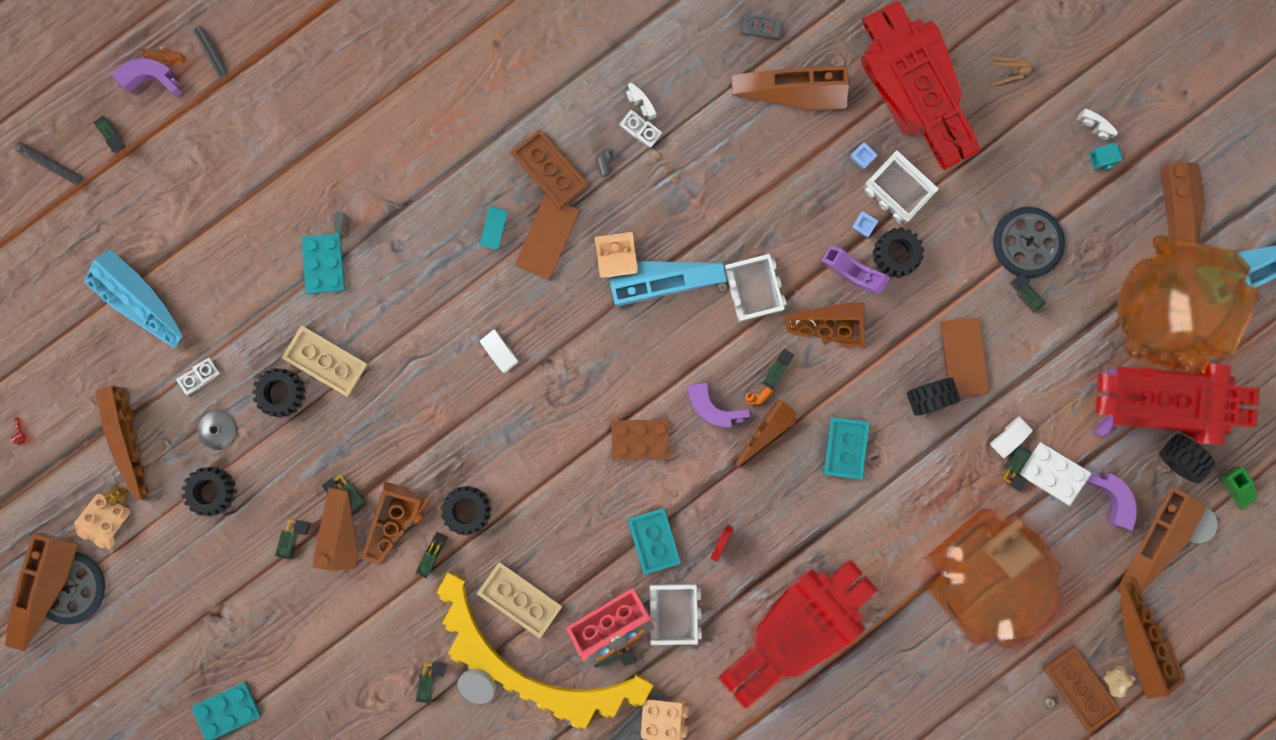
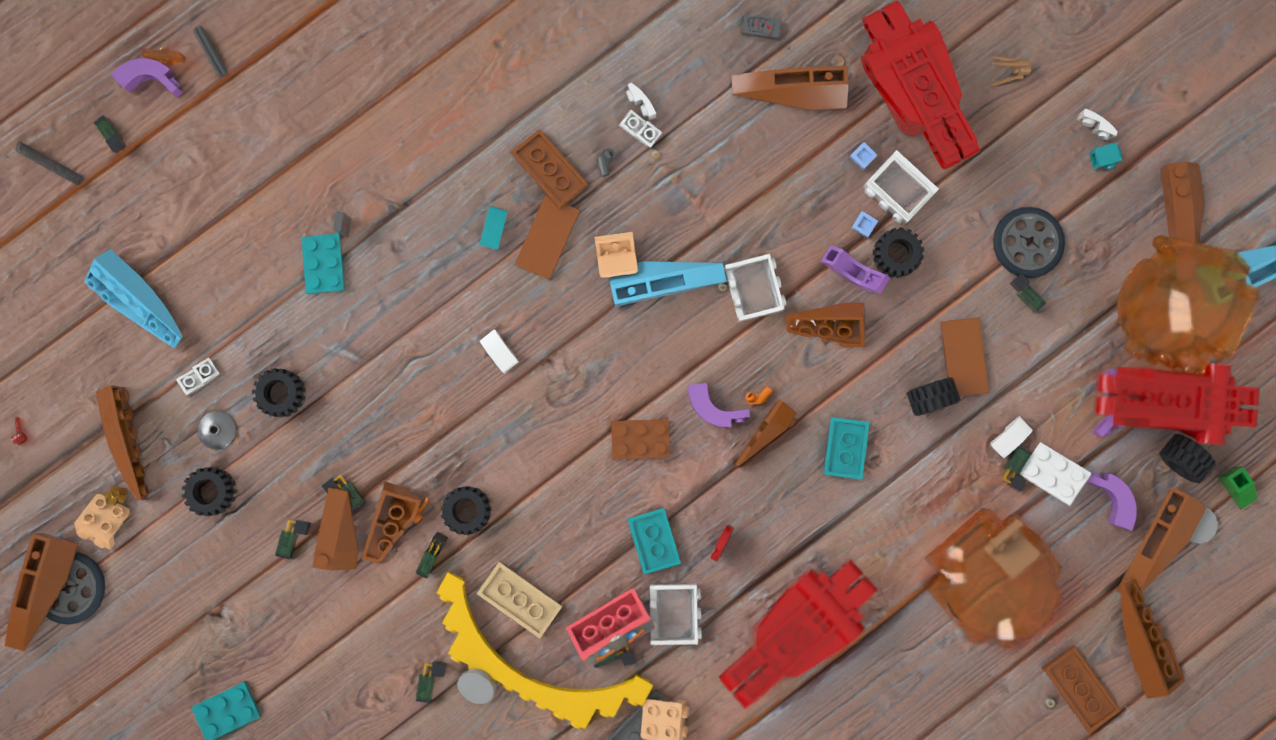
tan plate [282,325,368,397] -> none
piece [762,349,795,390] -> none
tan rock [1104,666,1135,697] -> none

